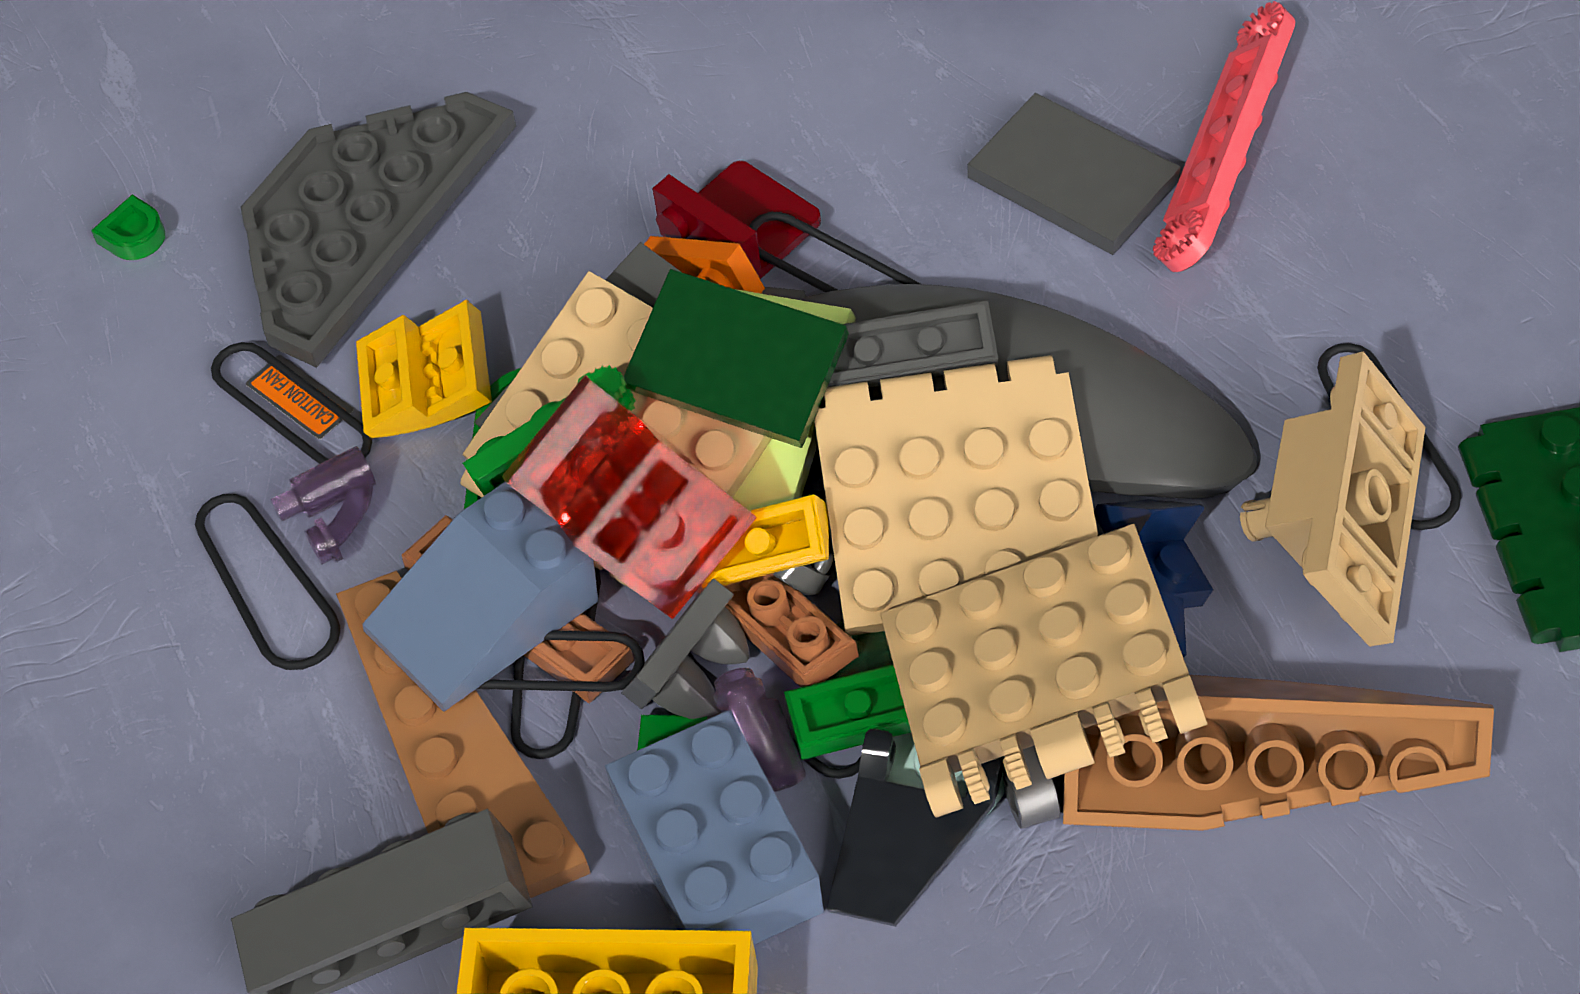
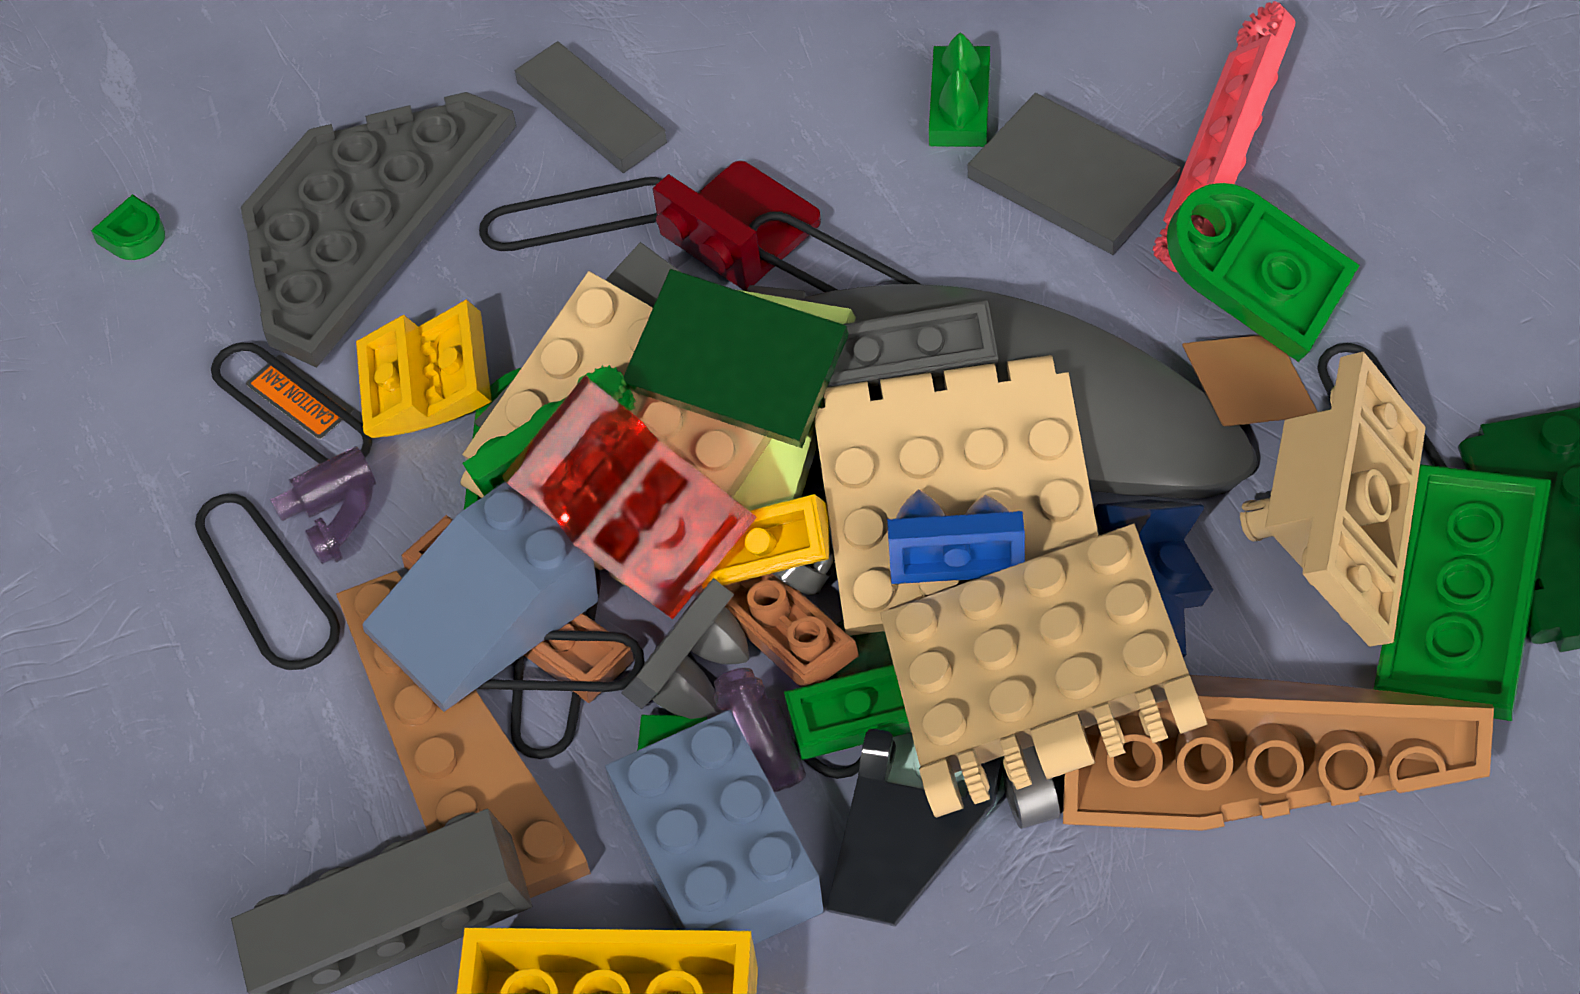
orange plate [644,236,765,294] -> none
none -> black piece [479,177,662,252]
none -> dark grey tile [514,41,667,173]
none -> blue tile [887,489,1025,584]
none -> green tile [929,32,991,147]
none -> green tile [1167,183,1360,362]
none -> medium nougat sticker [1182,335,1318,426]
none -> green tile [1373,464,1551,721]

